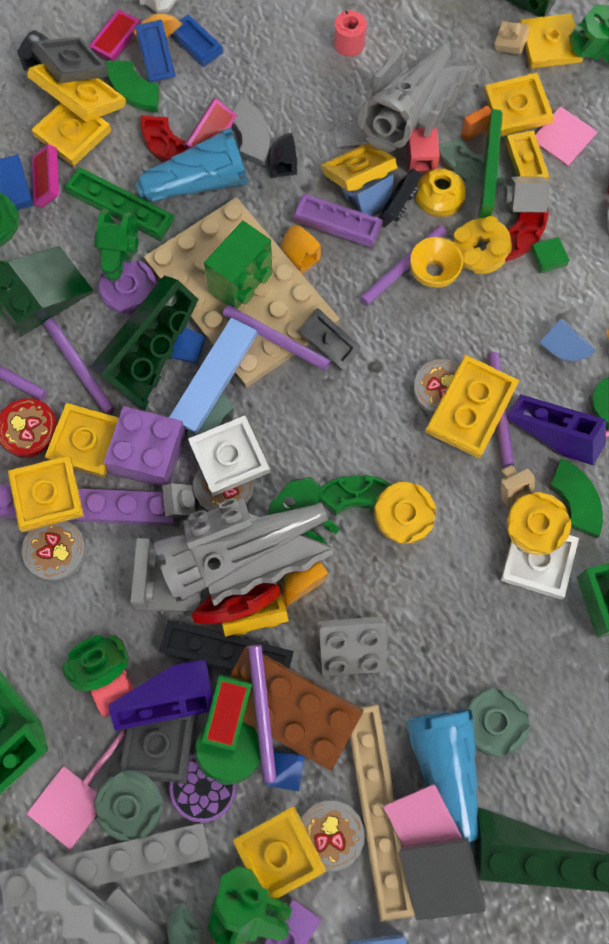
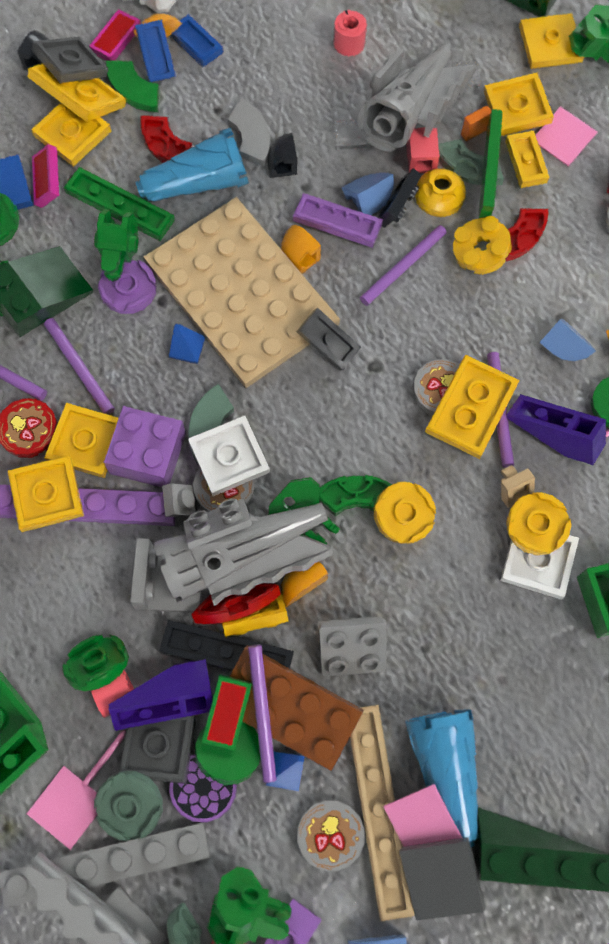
tile [21,521,87,582] -> none
dark green wedge [89,275,199,411] -> none
light blue tile [169,318,258,434] -> none
tile [184,98,238,149] -> none
green brick [204,220,273,309] -> none
medium lavender bar [223,305,331,371] -> none
yellow plate [233,806,326,899] -> none
yellow plate [321,142,397,191] -> none
yellow piece [410,237,463,288] -> none
sand green tile [465,689,530,757] -> none
tan tile [494,21,530,55] -> none
light grey brick [504,176,550,212] -> none
green tile [531,237,570,273] -> none
green tile [549,458,603,539] -> none

